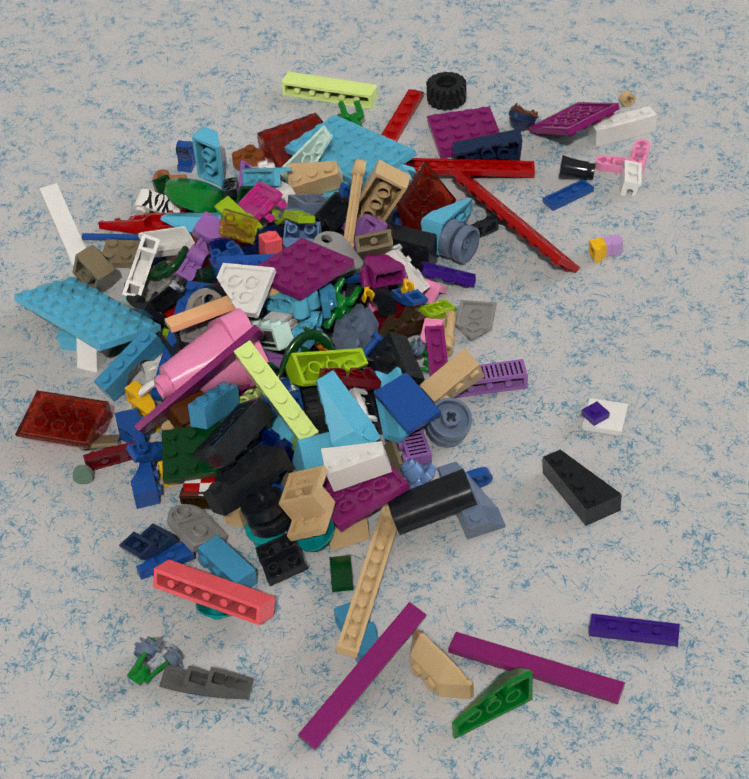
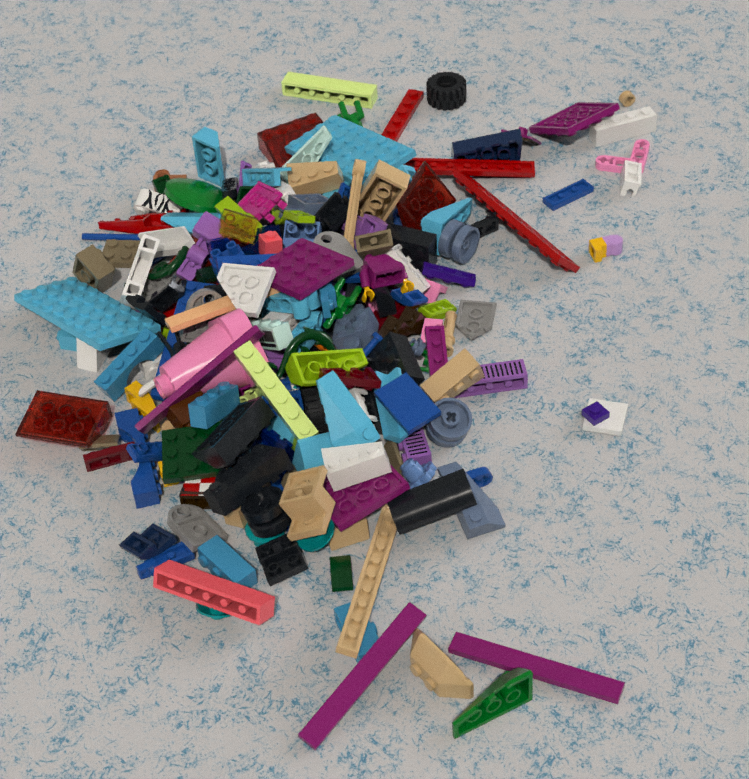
white sticker [39,183,86,265] -> none
sand green tile [72,465,93,484] -> none
plant [126,636,183,686] -> none
dark grey slope [159,664,254,699] -> none
blue leg [176,140,196,173] -> none
dark orange plate [232,144,265,171] -> none
magenta plate [427,106,500,159] -> none
dark blue hair [508,103,540,130] -> none
black wedge [543,449,622,526] -> none
black plant [559,155,596,180] -> none
dark purple plate [589,613,680,647] -> none
none -> magenta piece [501,126,541,145]

